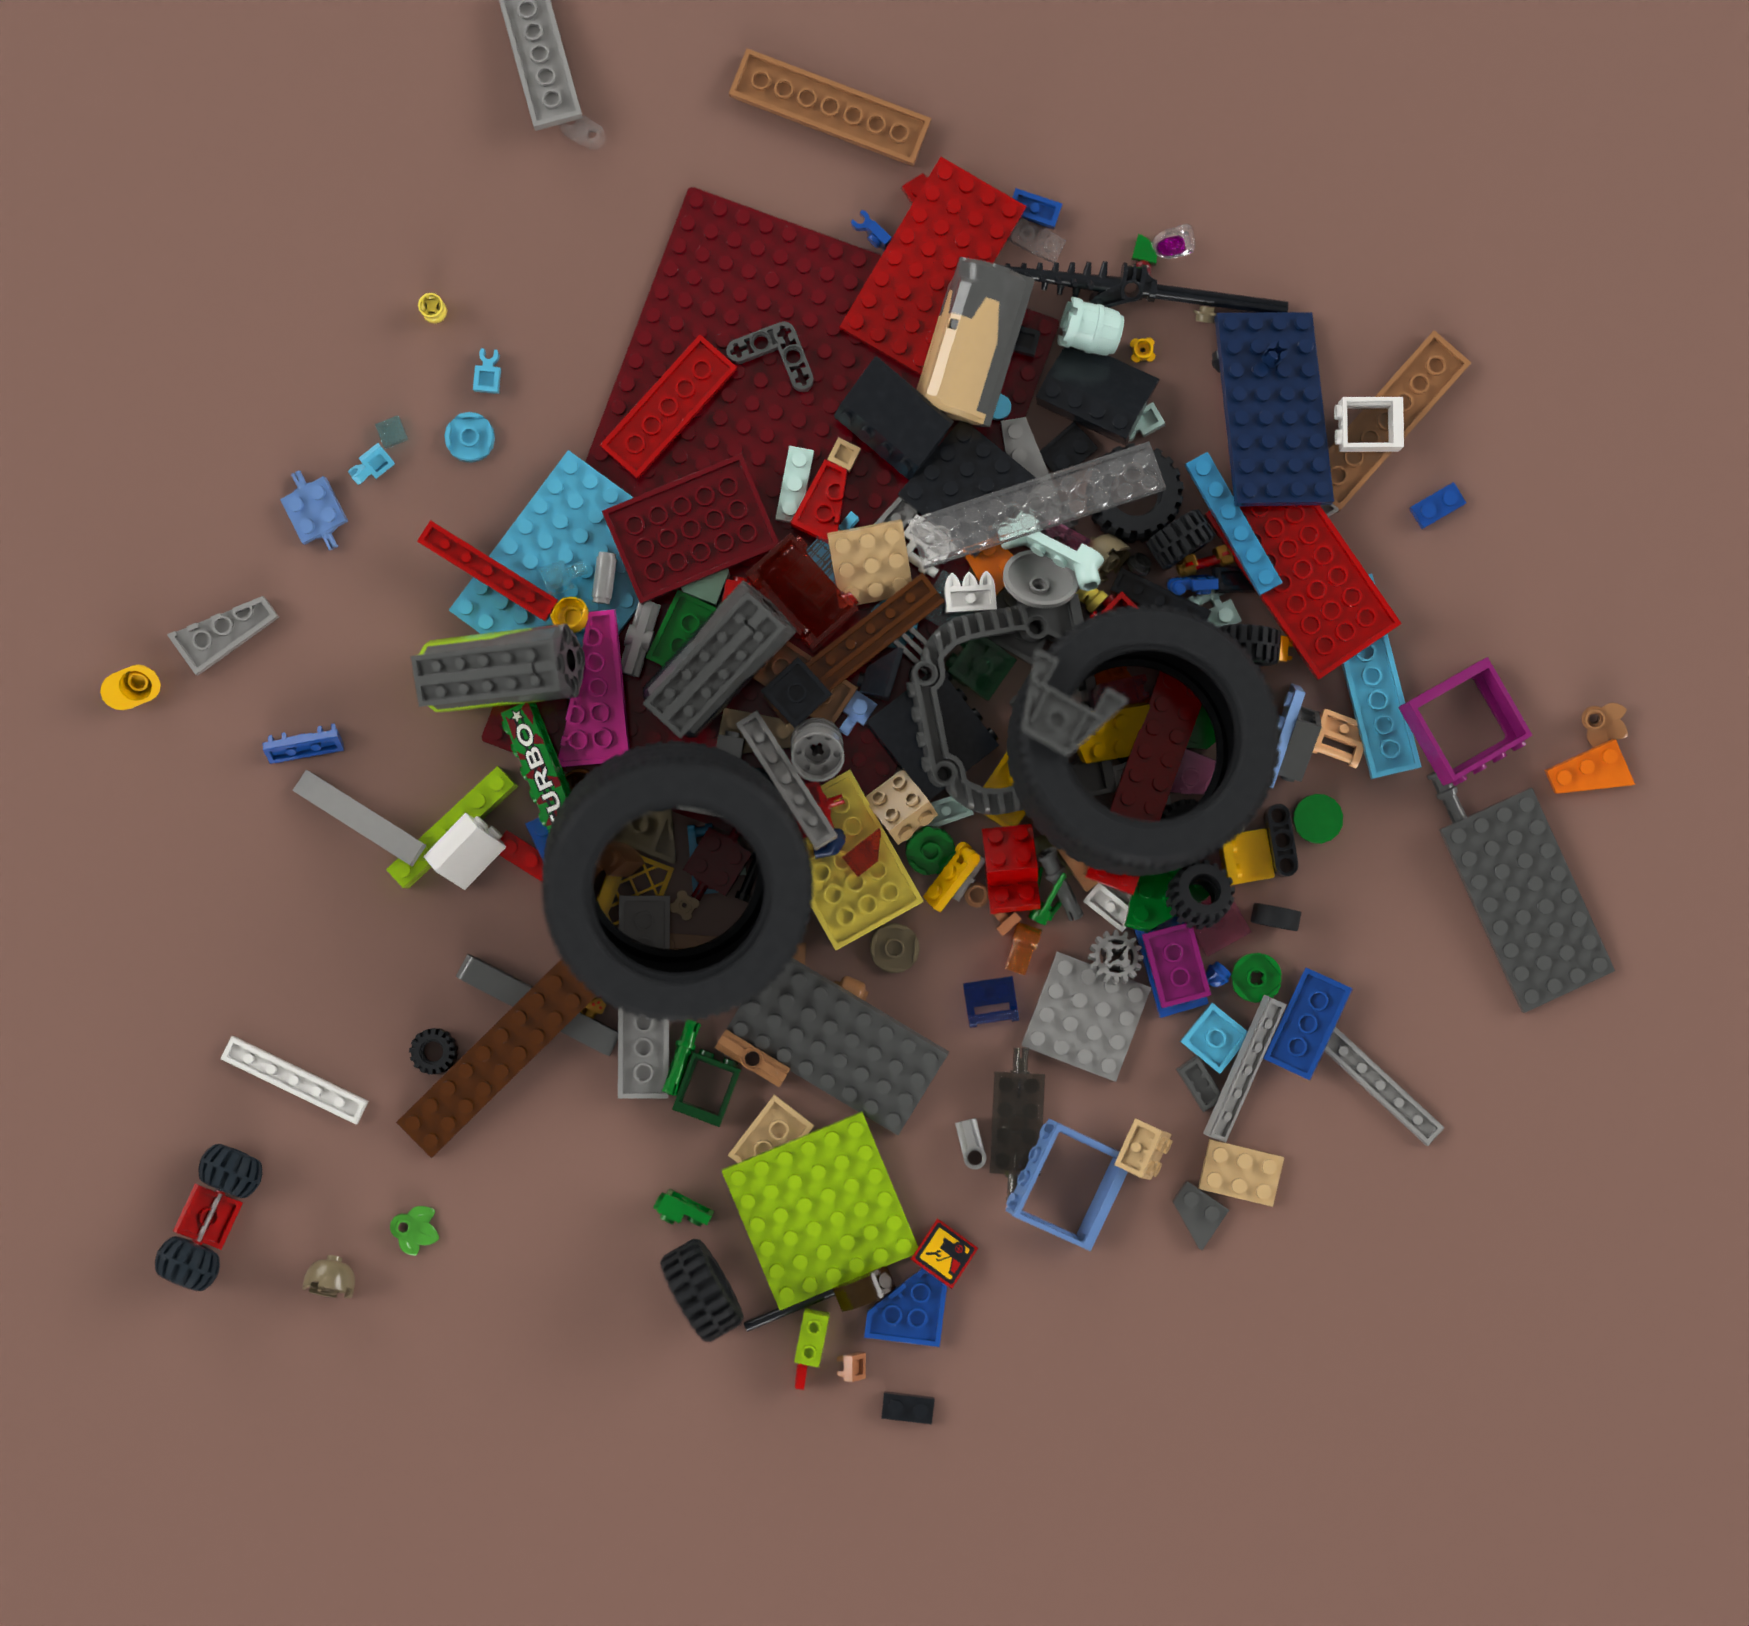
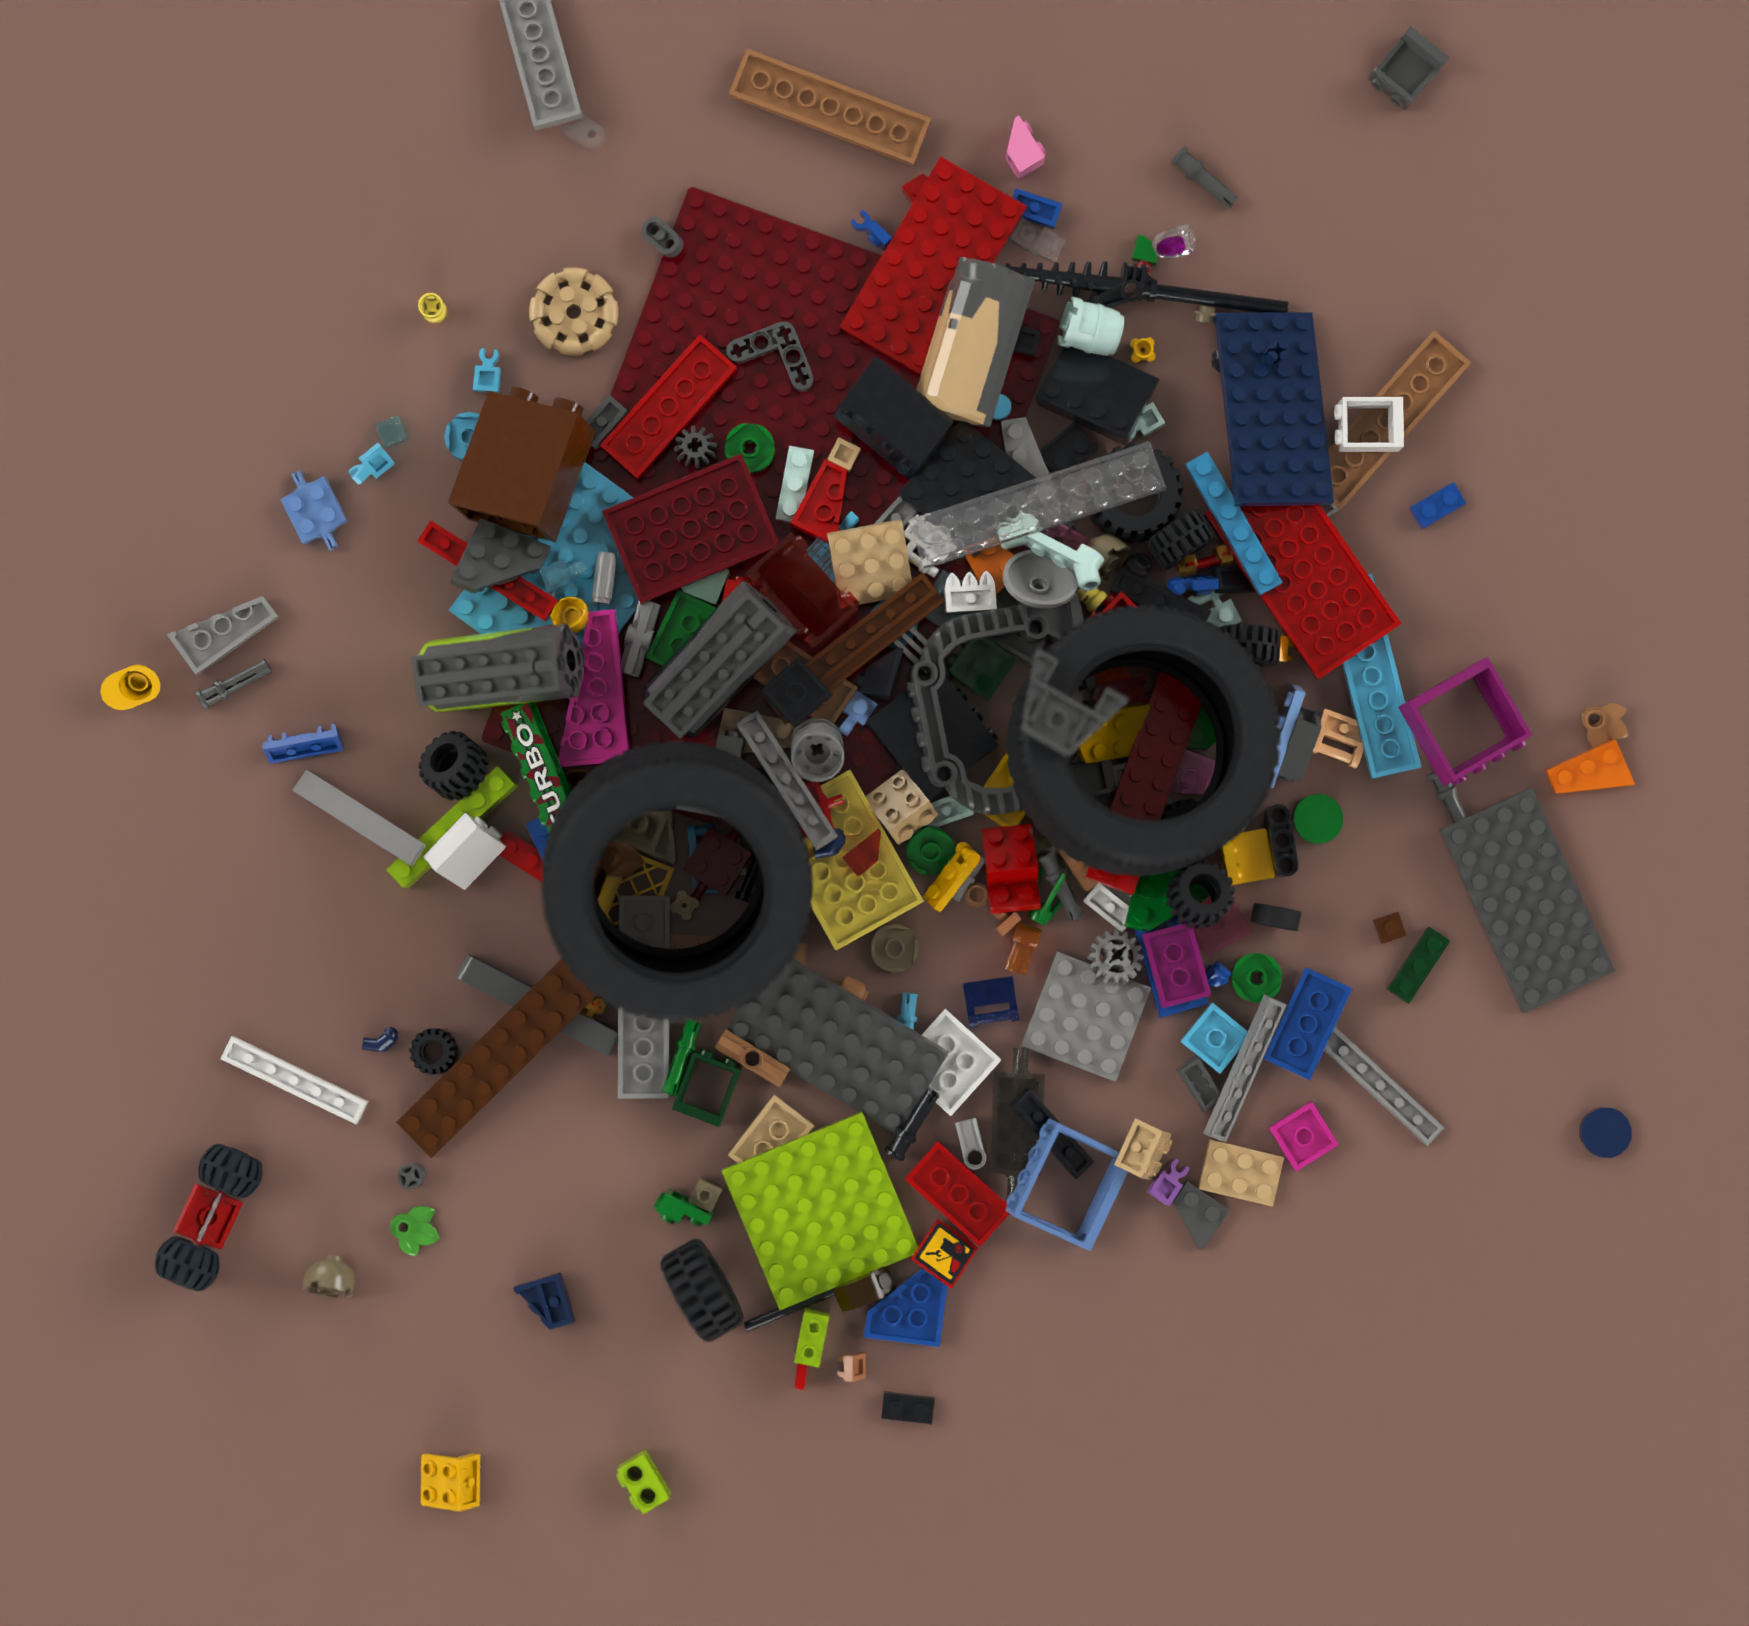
none -> dark grey pin [195,659,272,710]
none -> dark blue arm [362,1027,398,1052]
none -> dark grey wheel [397,1162,426,1190]
none -> black tyre [418,731,489,801]
none -> yellow bracket [421,1453,480,1511]
none -> reddish brown brick [448,387,595,543]
none -> dark grey plate [451,518,551,594]
none -> dark blue wing [513,1272,576,1330]
none -> tan plate [529,267,619,356]
none -> dark grey plate [586,395,629,450]
none -> lime brick [616,1449,671,1514]
none -> dark grey plate [641,217,683,258]
none -> dark grey gear [674,426,717,469]
none -> dark tan brick [688,1176,724,1212]
none -> green plate [725,423,775,474]
none -> black pin [884,1087,940,1161]
none -> medium azure pin [897,992,918,1030]
none -> red plate [904,1141,1009,1247]
none -> white plate [922,1009,1001,1116]
none -> bright pink slope [1006,116,1046,180]
none -> black tile [1010,1088,1094,1179]
none -> medium lavender plate [1147,1158,1189,1206]
none -> dark grey pin [1170,146,1238,210]
none -> dark pink plate [1268,1101,1339,1171]
none -> dark grey panel [1368,26,1449,110]
none -> reddish brown plate [1373,912,1407,944]
none -> dark green plate [1386,927,1450,1004]
none -> dark blue tile [1580,1107,1632,1158]

